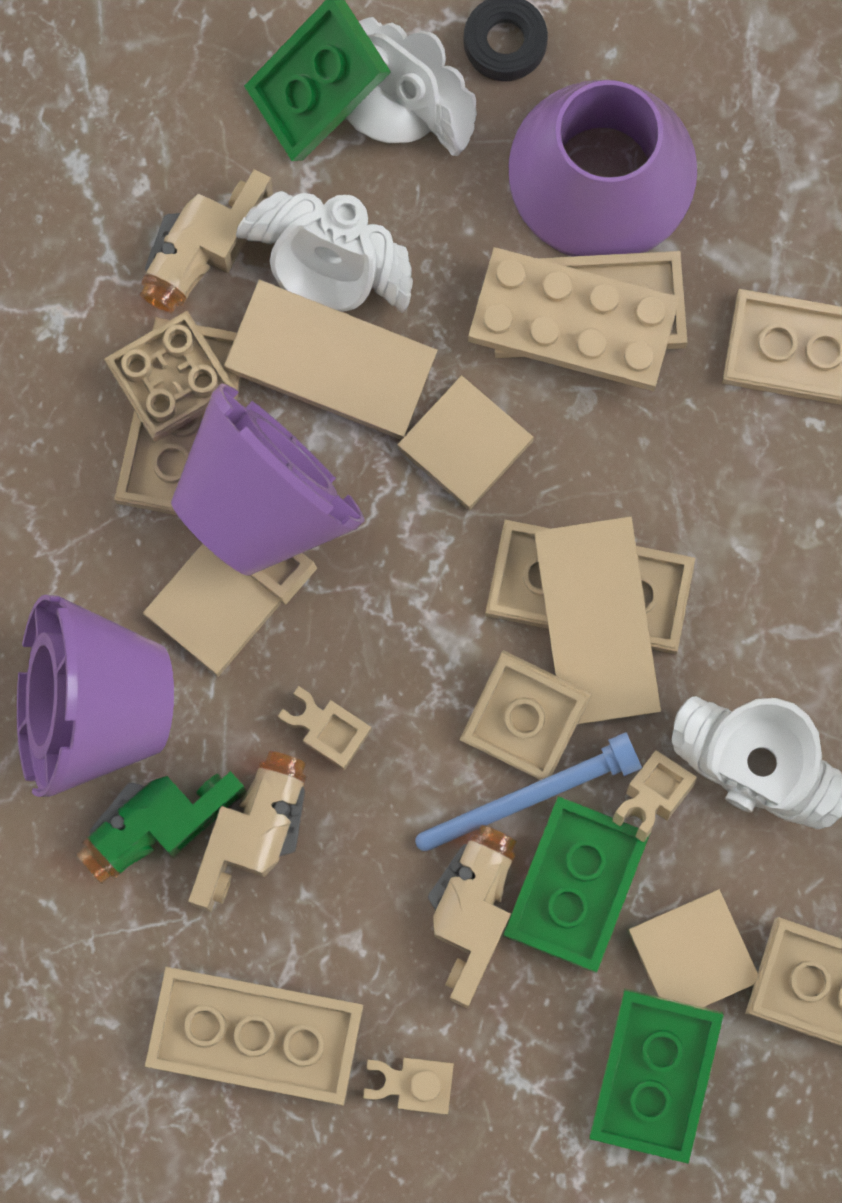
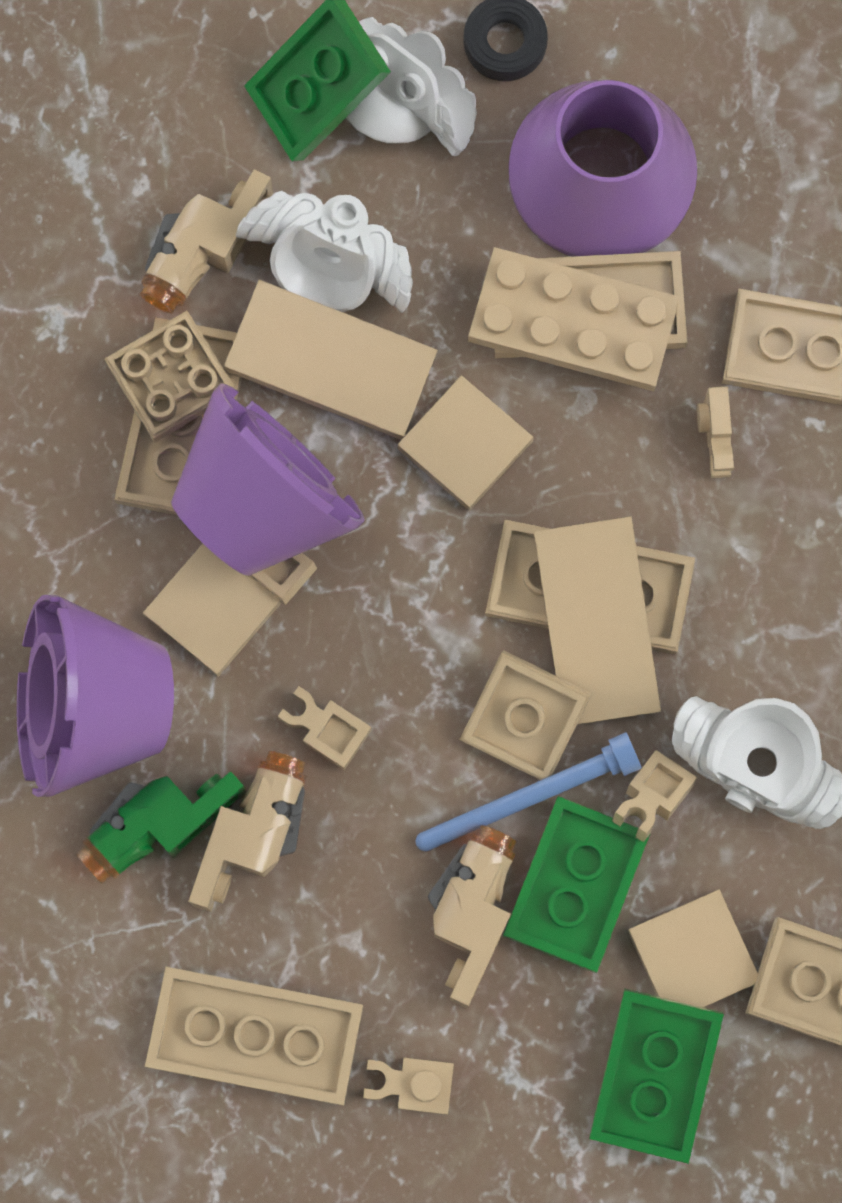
none -> tan plate [697,387,734,478]

